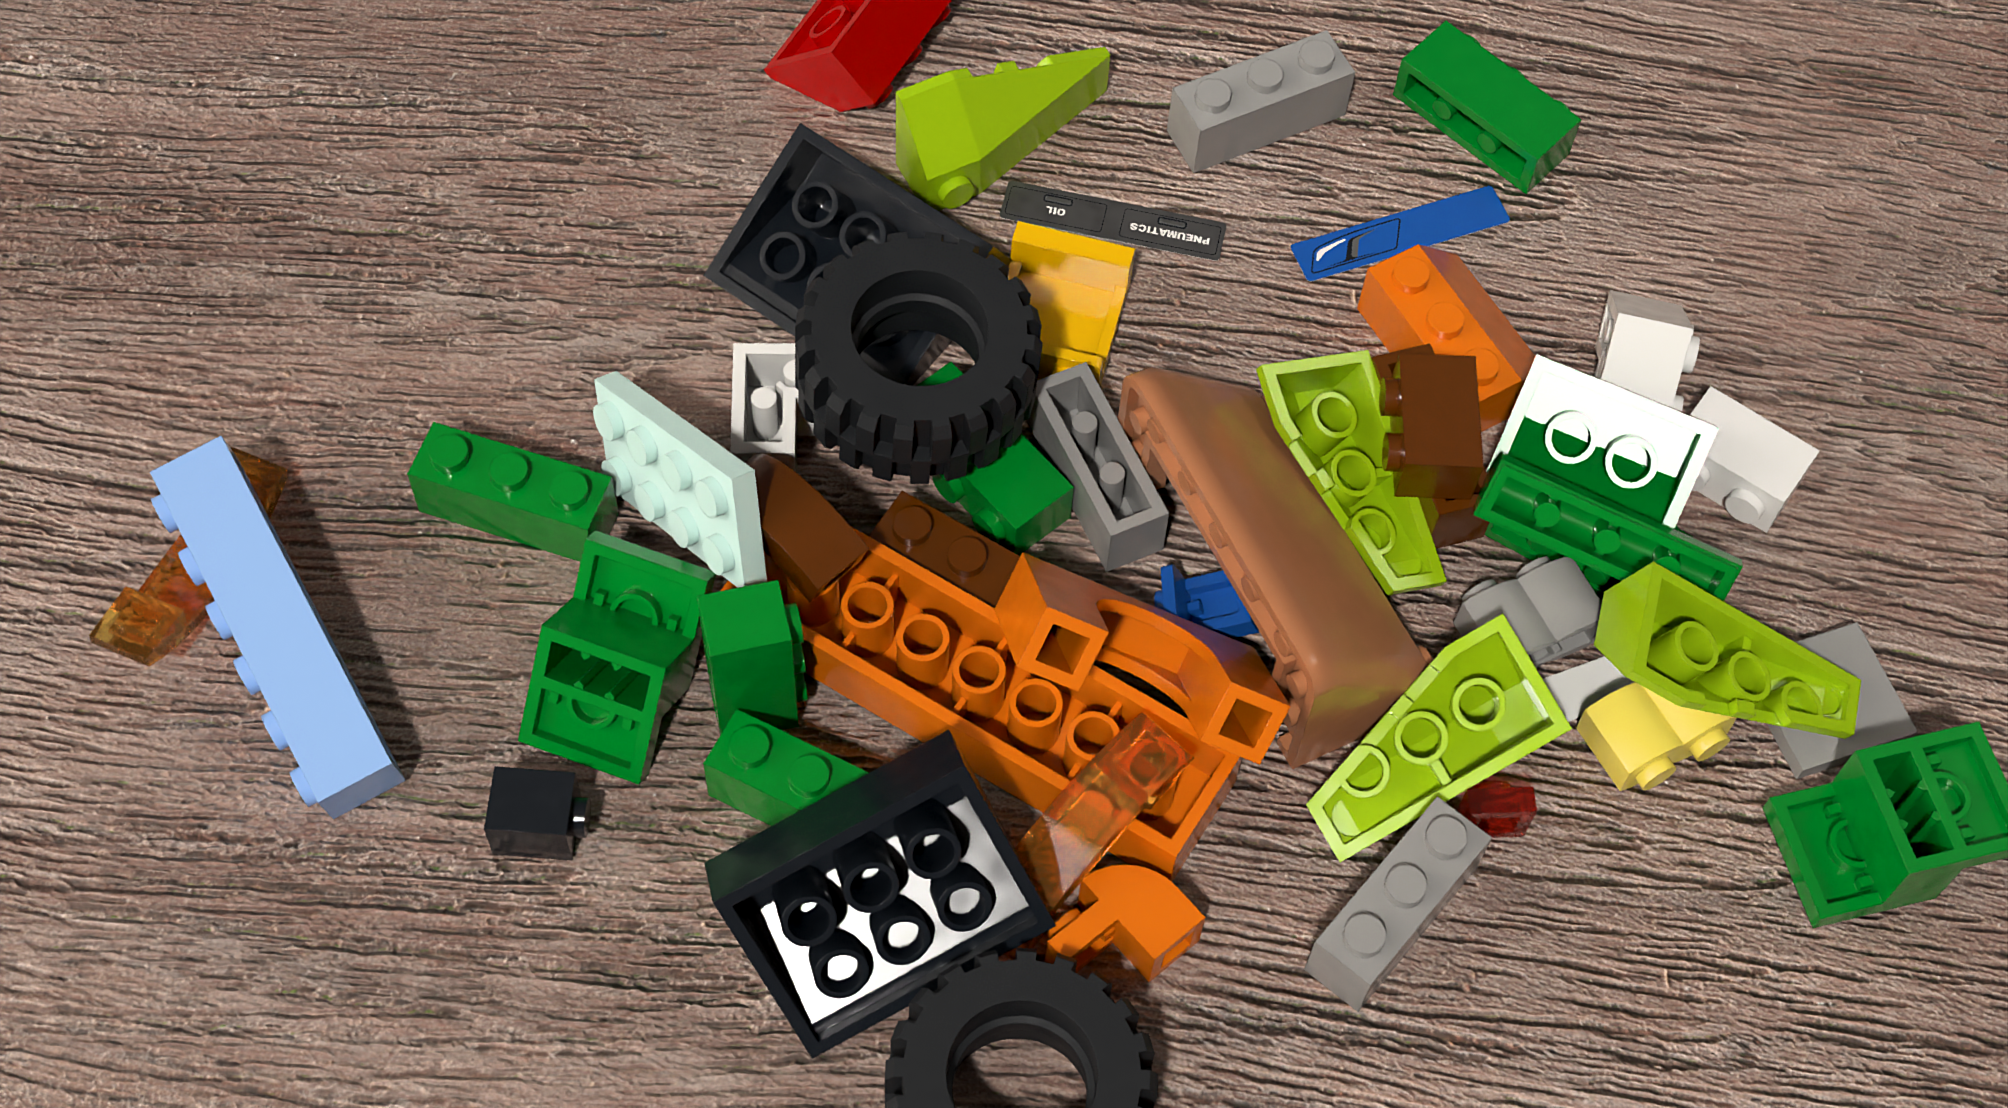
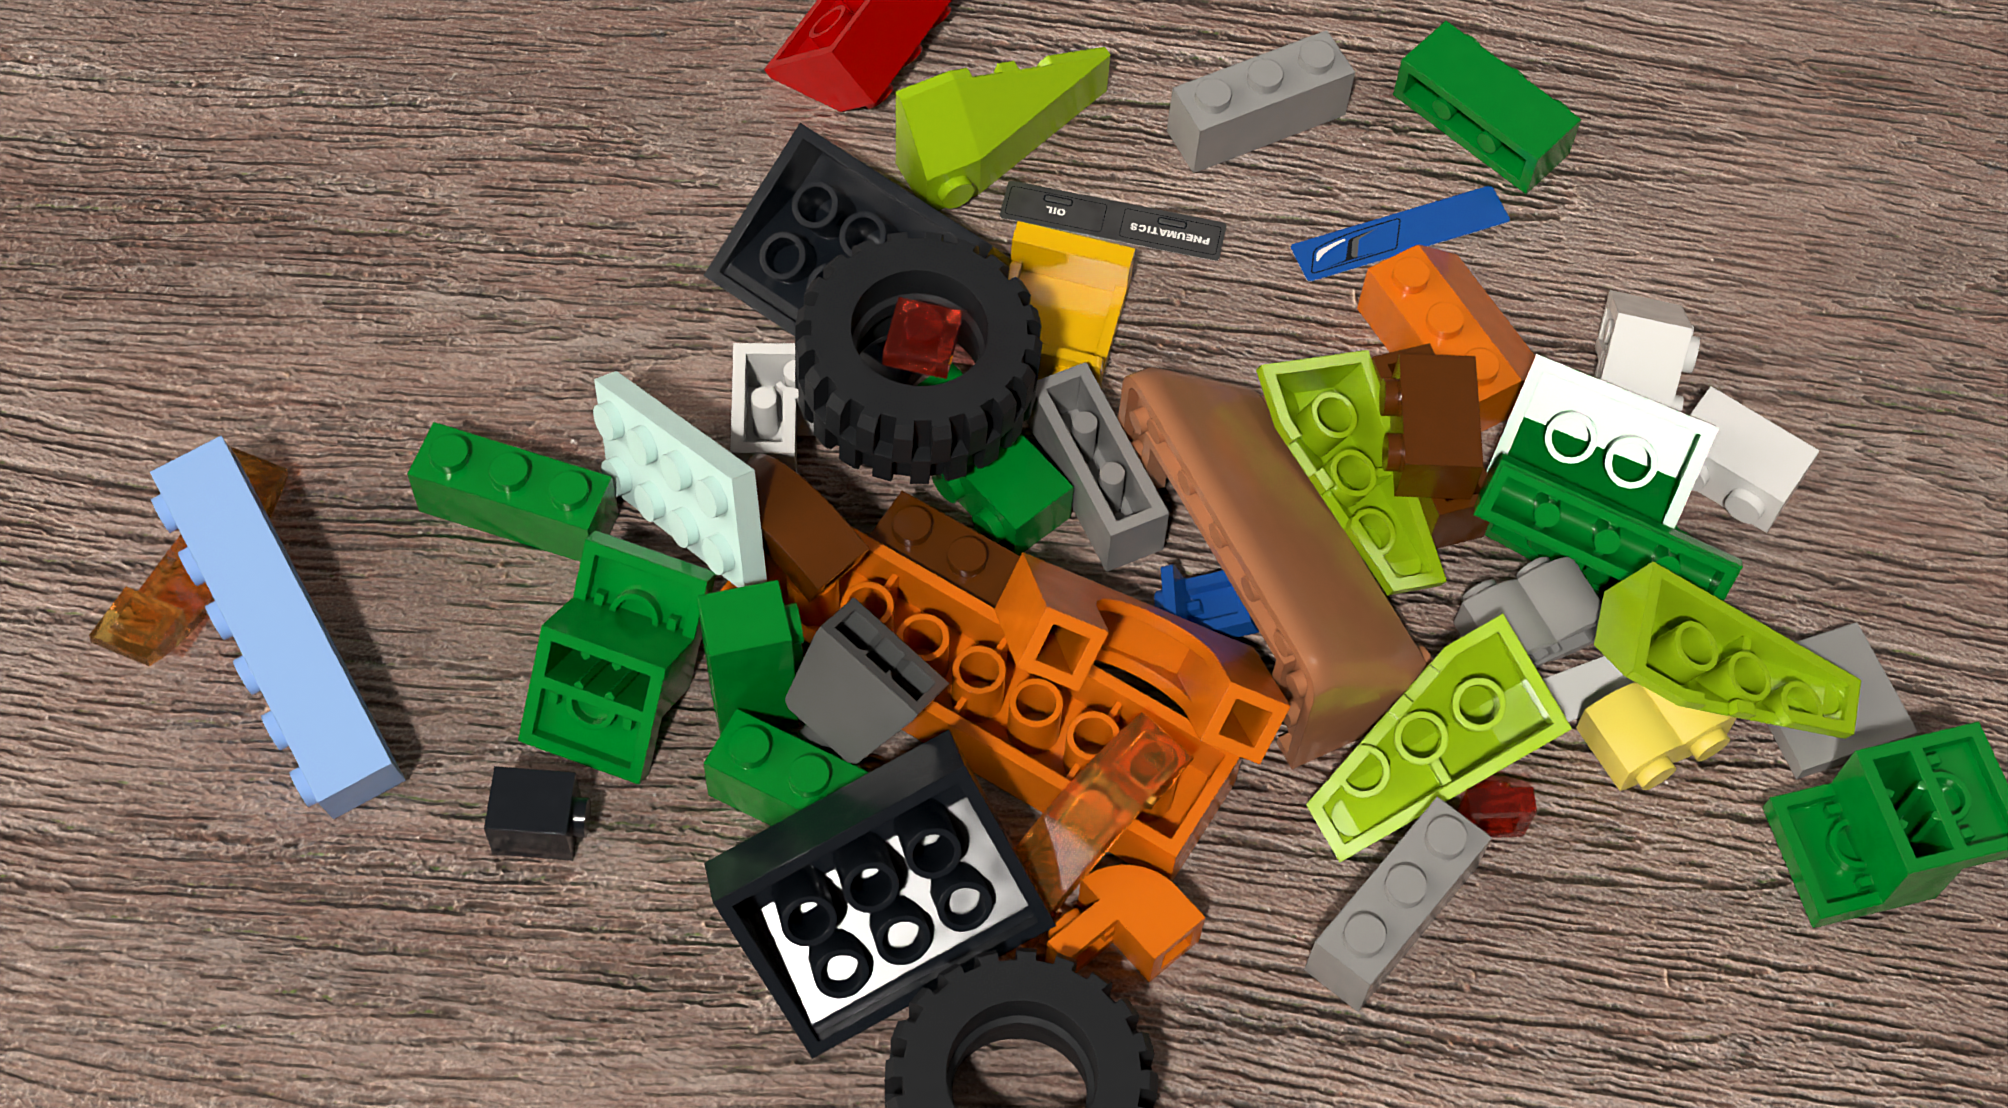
none -> dark grey torso [785,598,949,764]
none -> clear red plate [883,297,963,379]

